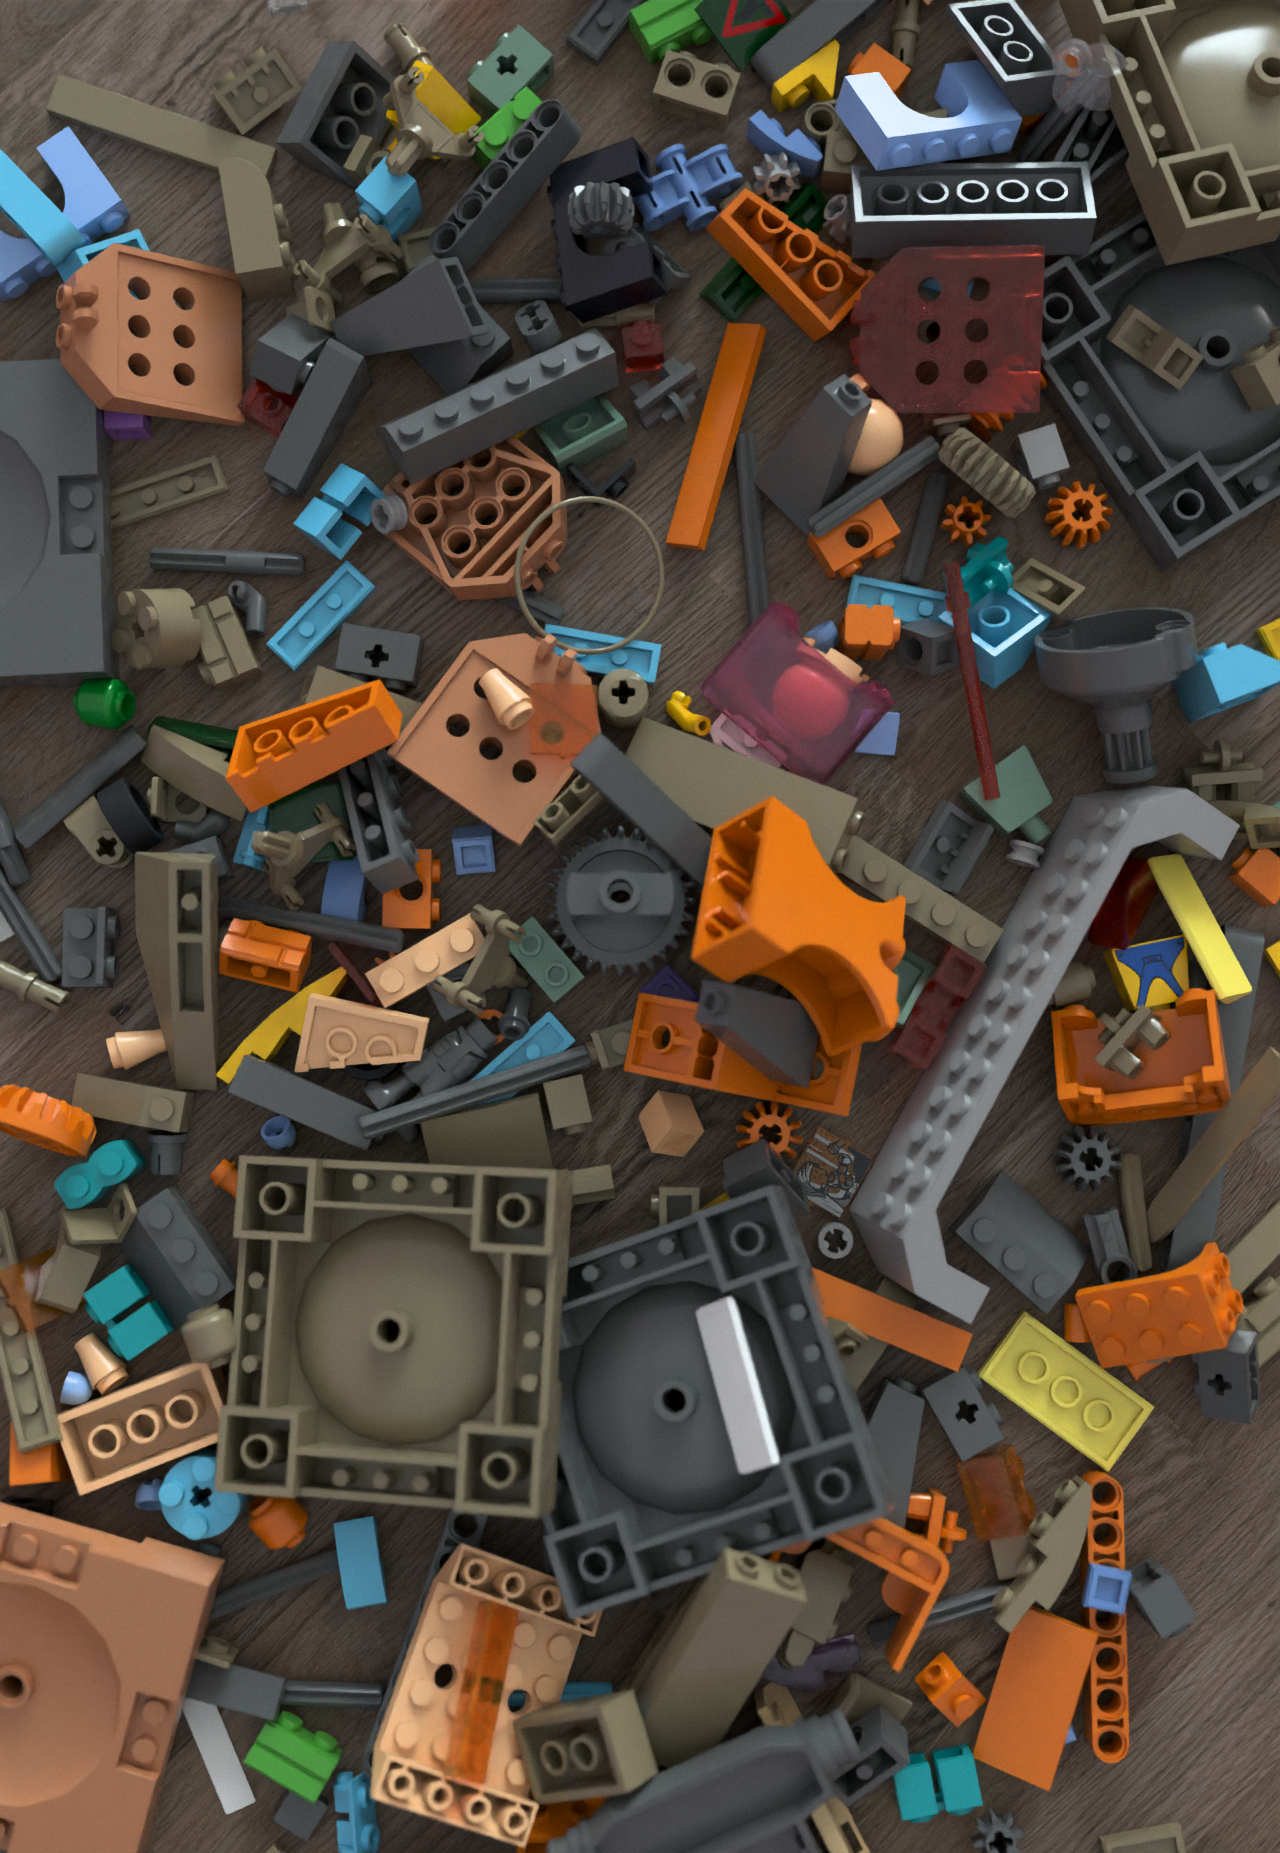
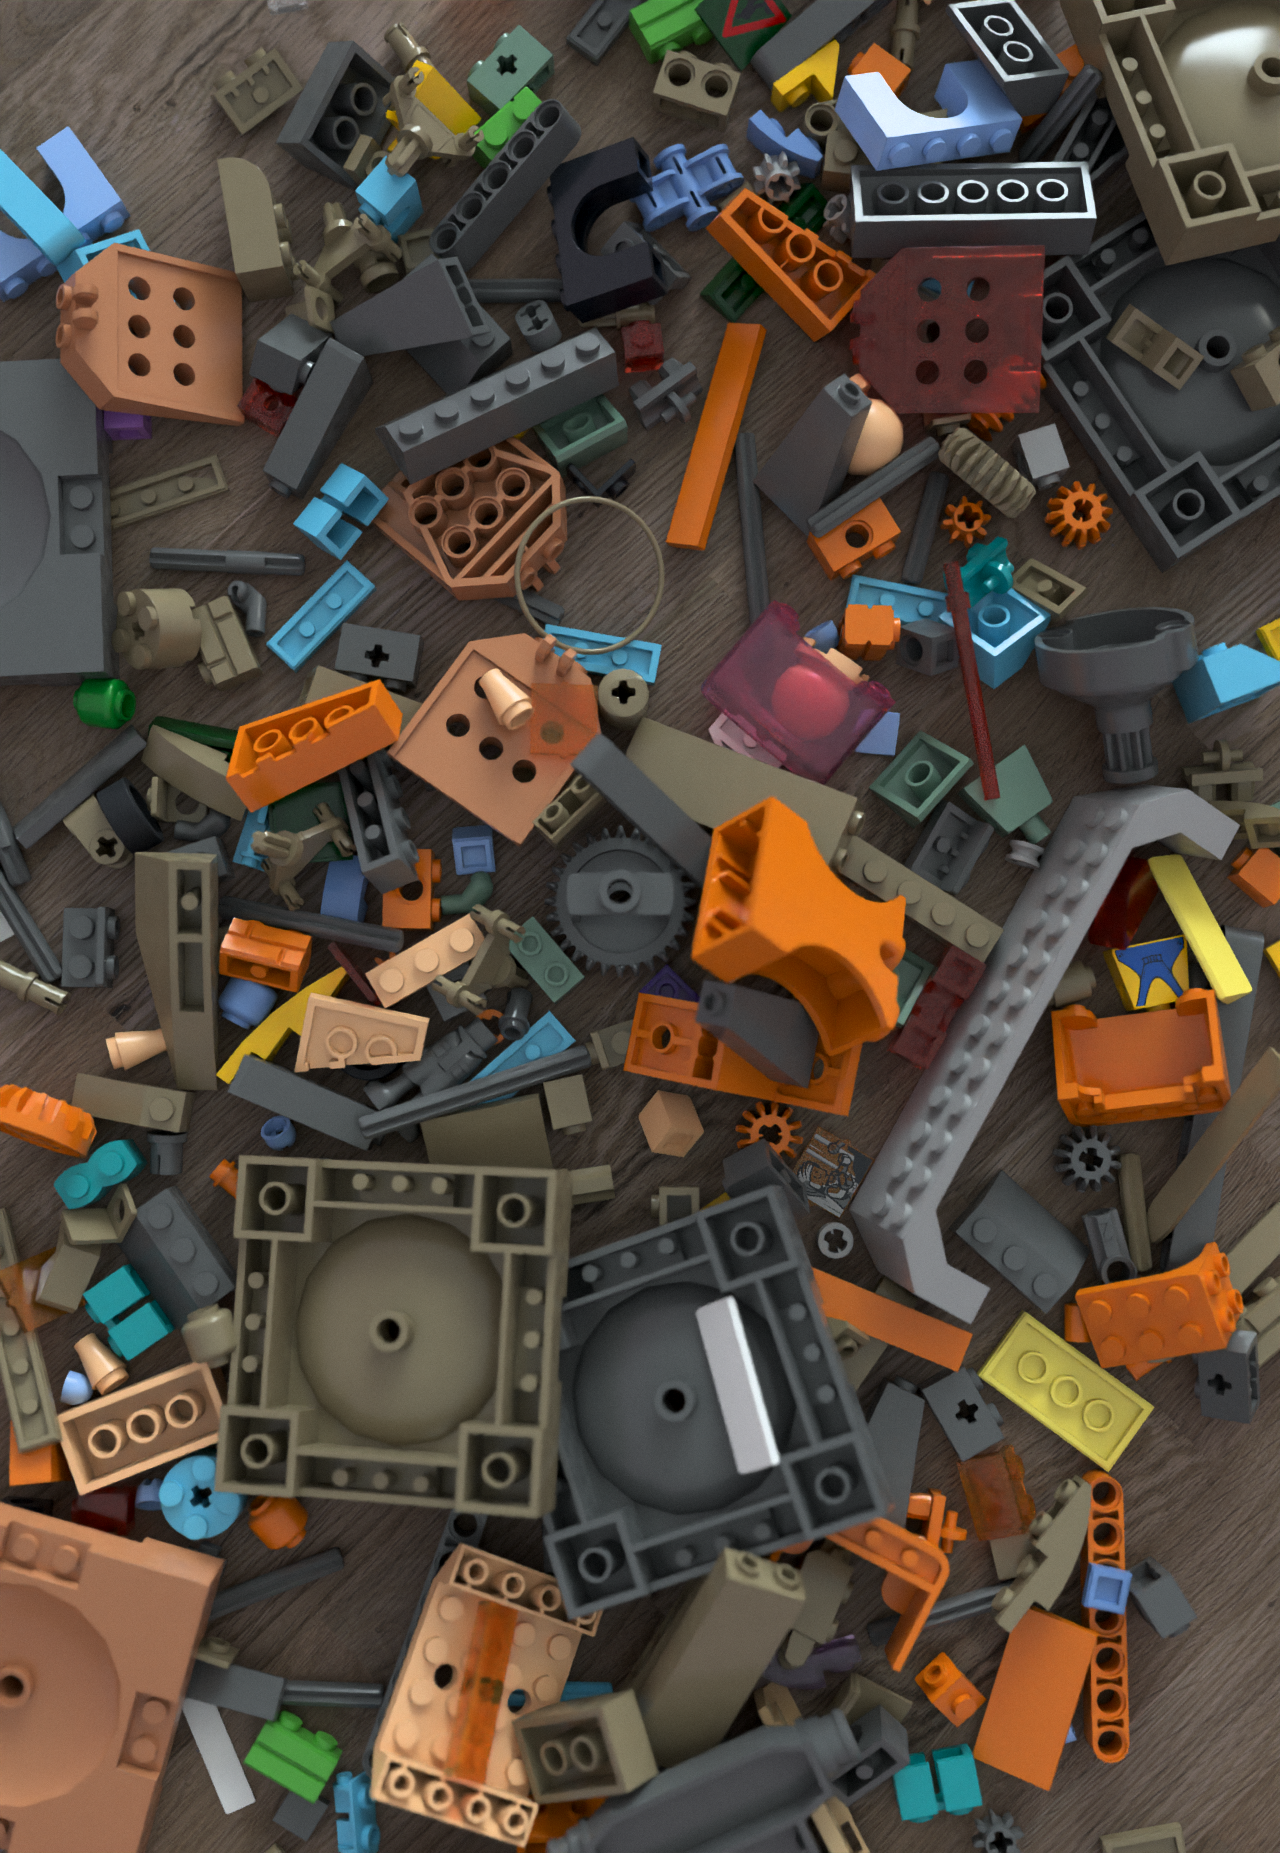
dark tan tile [46,74,278,180] -> none
medium azure slope [334,1516,388,1610] -> none
light grey bush [370,495,408,534] -> none
dark grey gear [567,180,635,240] -> none
yellow arm [666,691,711,736] -> none
clear plate [1052,38,1128,113] -> none
dark tan hips [1094,1004,1171,1079] -> none
none -> clear red brick [71,1486,136,1535]
none -> medium blue head [218,977,278,1031]
none -> sand green arm [441,871,494,915]
none -> sand green slope [869,730,974,829]

